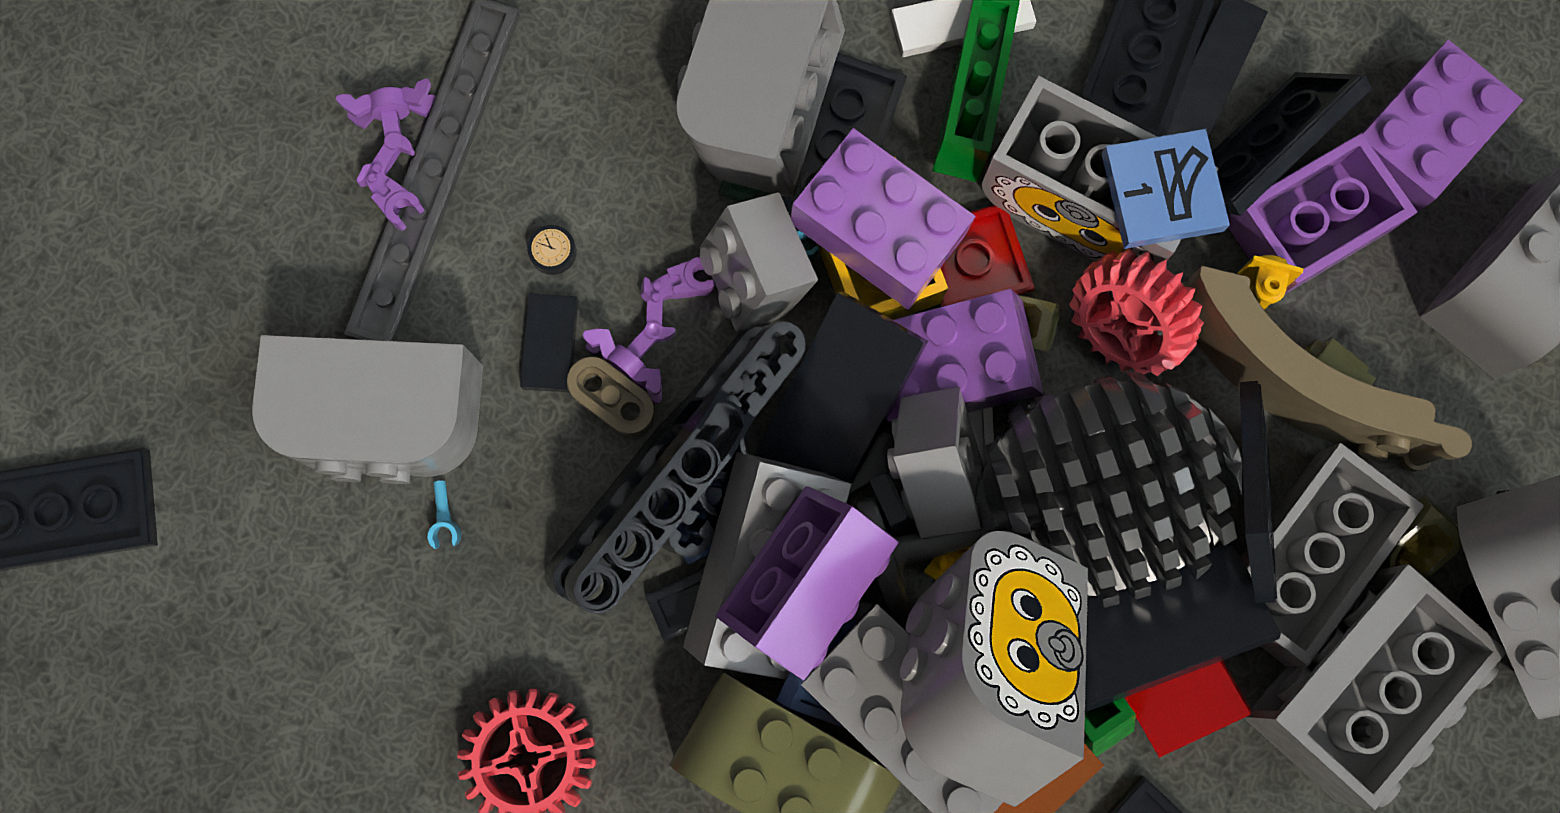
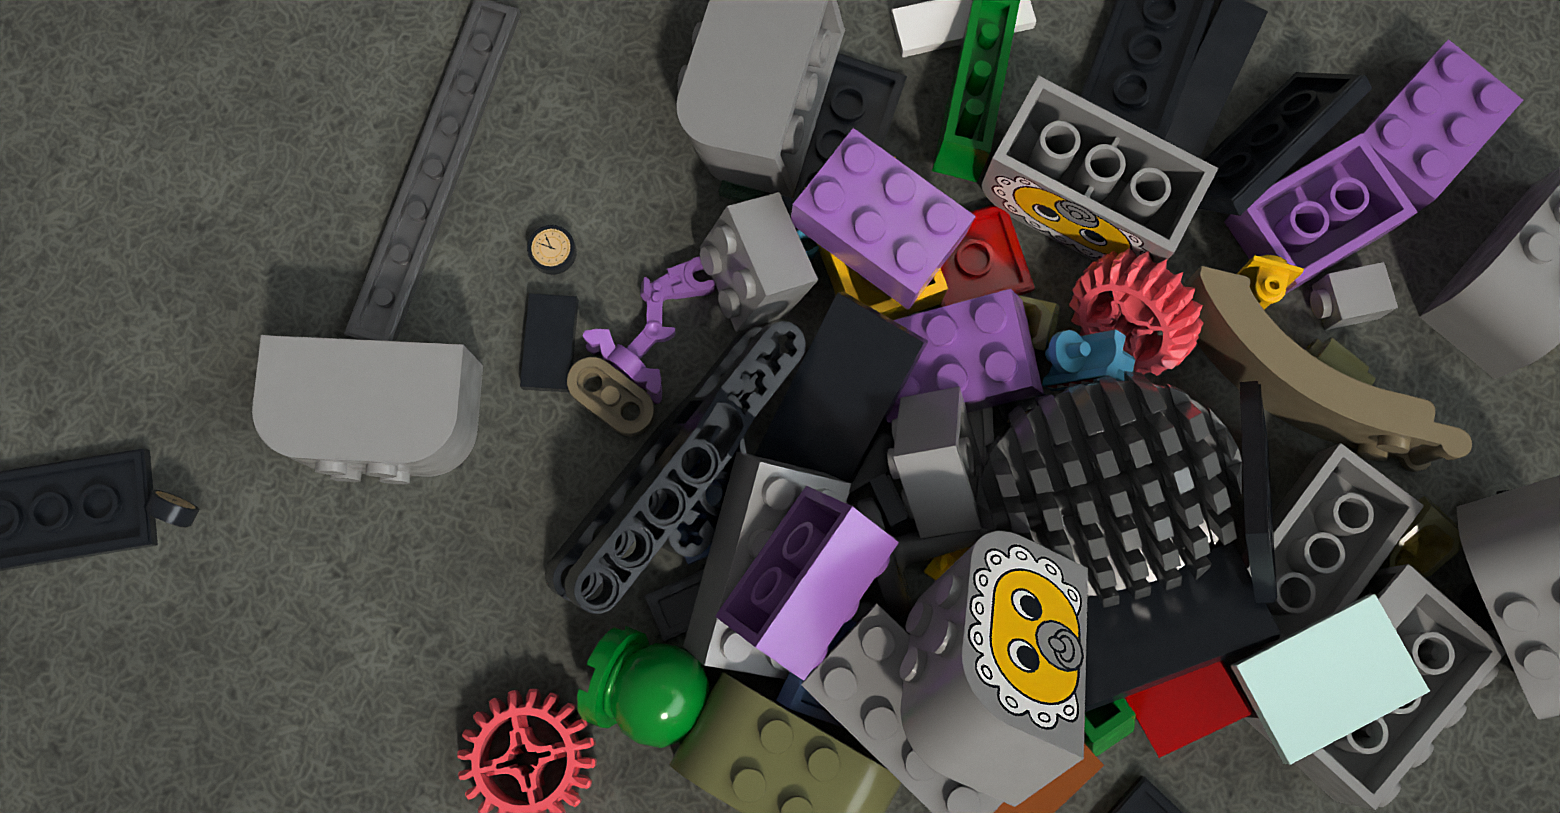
medium lavender piece [336,79,436,231] -> none
medium azure hand [428,481,462,549] -> none
medium blue tile [1102,129,1230,249] -> none
none -> black tile [143,490,200,528]
none -> green tile [577,626,711,748]
none -> medium azure hips [1042,329,1135,391]
none -> light aqua tile [1231,594,1430,765]
none -> light grey brick [1310,262,1398,330]

